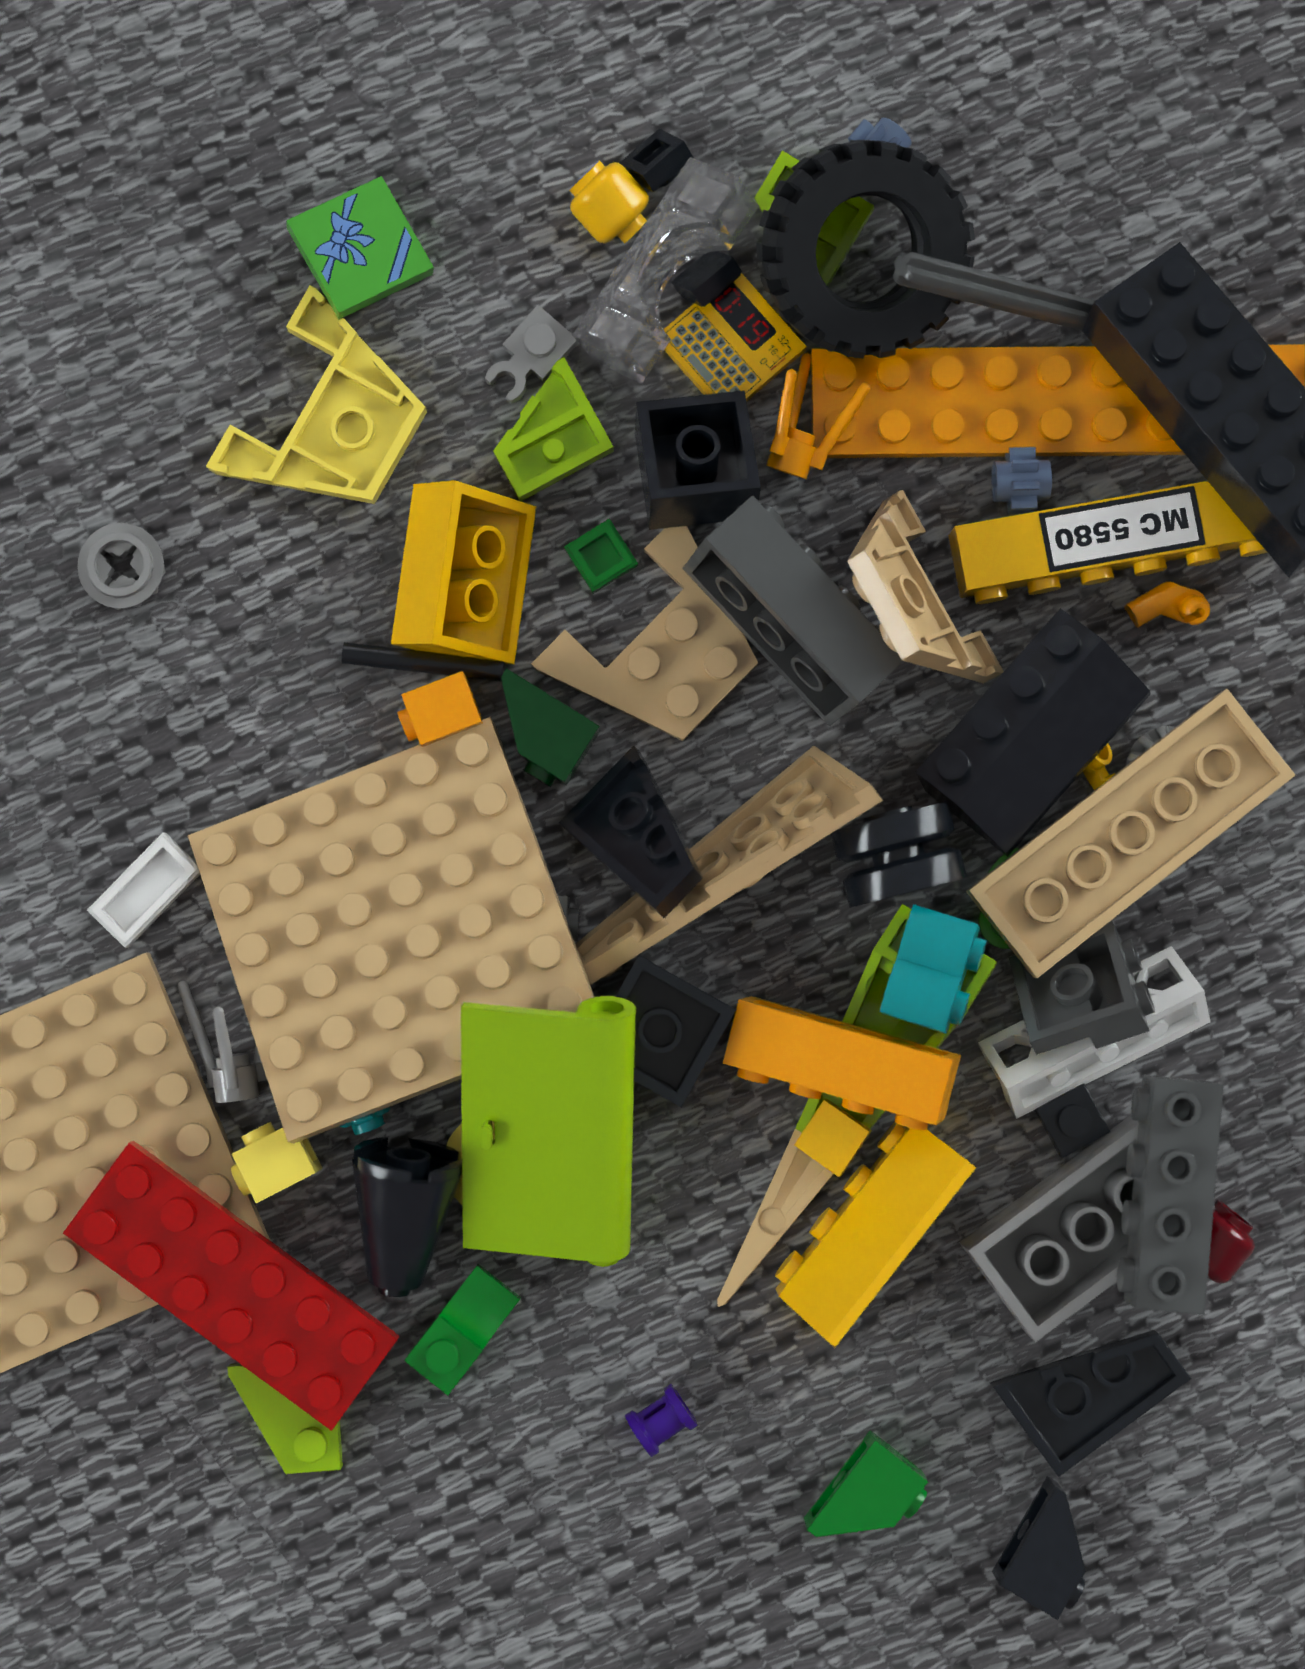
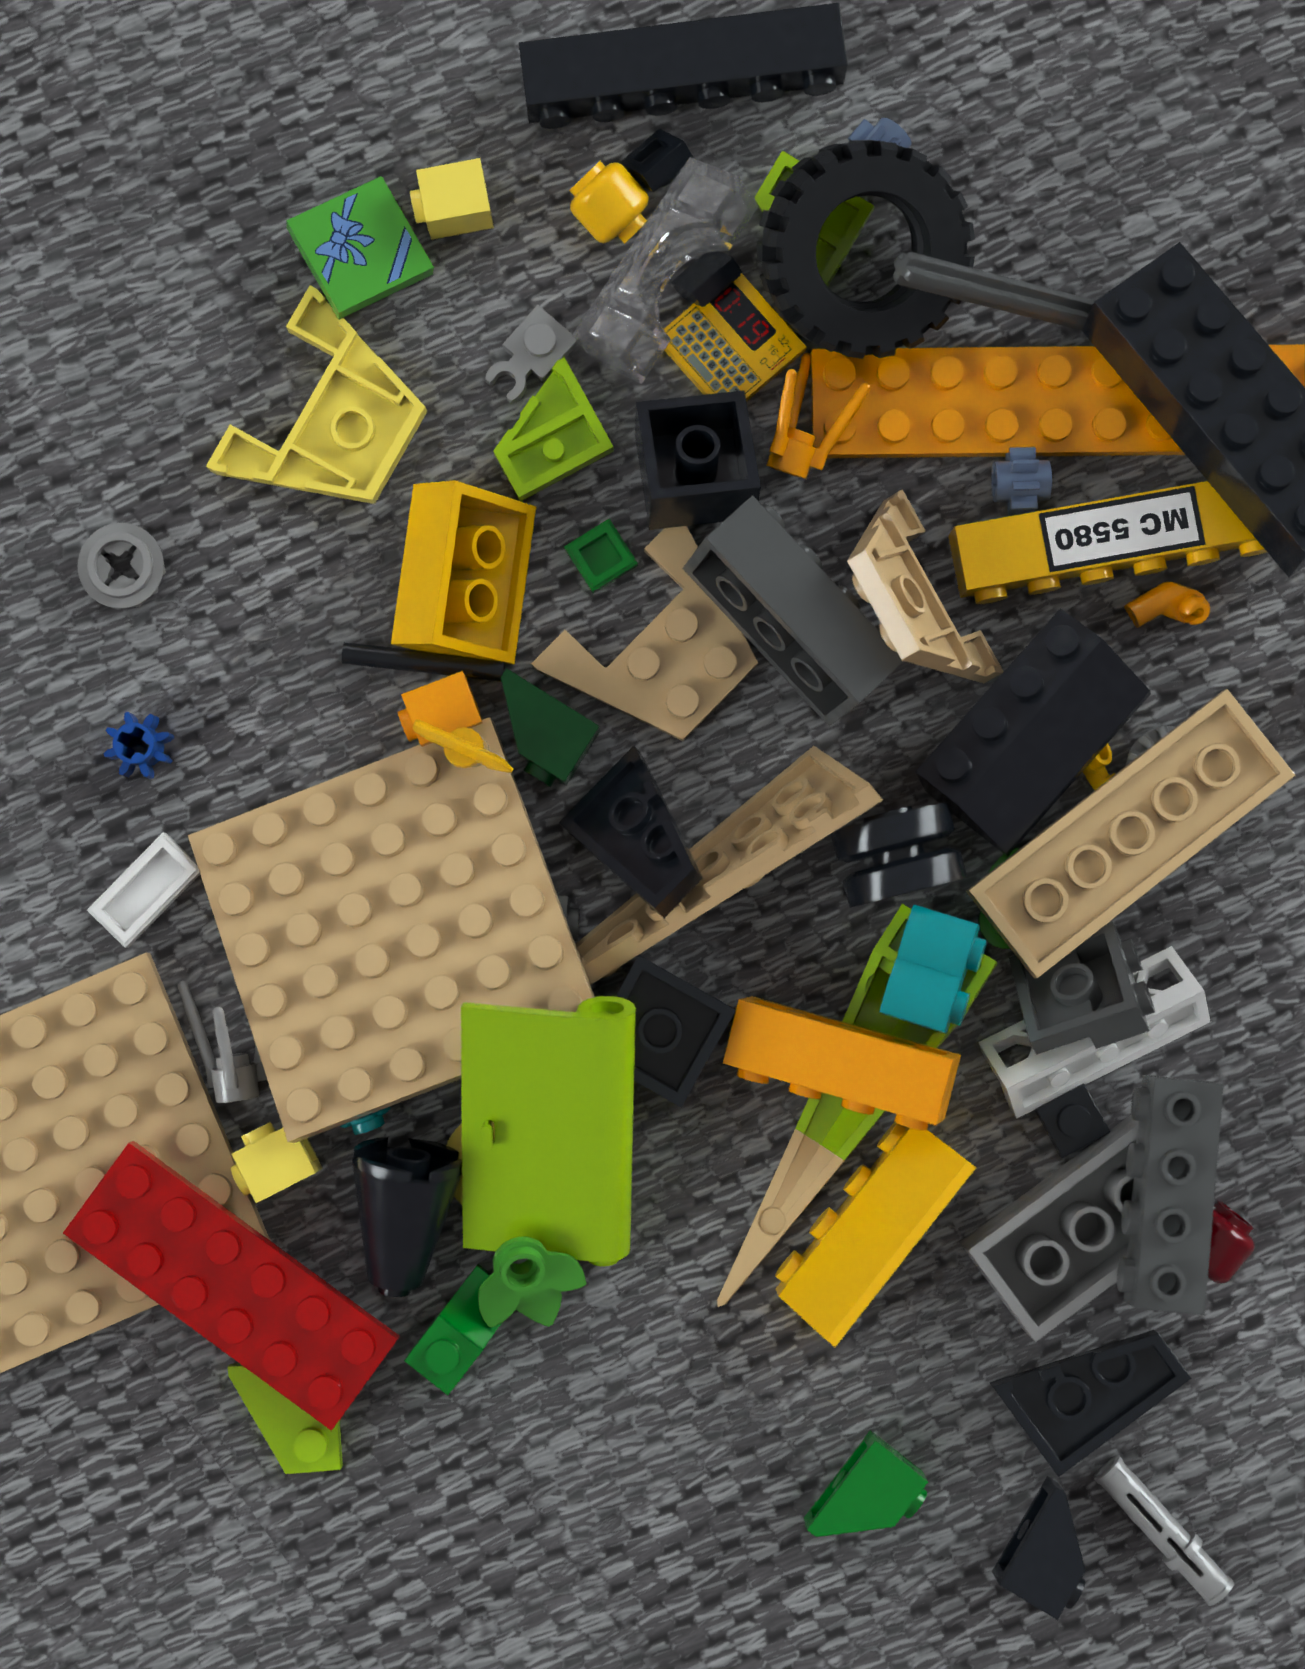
dark purple bush [625,1384,698,1457] -> none
yellow tile [794,1099,872,1177] -> none
none -> blue gear [103,712,174,779]
none -> light yellow brick [410,158,494,240]
none -> yellow piece [413,720,514,773]
none -> bright green plate [478,1237,586,1327]
none -> black brick [518,2,848,129]
none -> light grey pin [1093,1455,1234,1606]

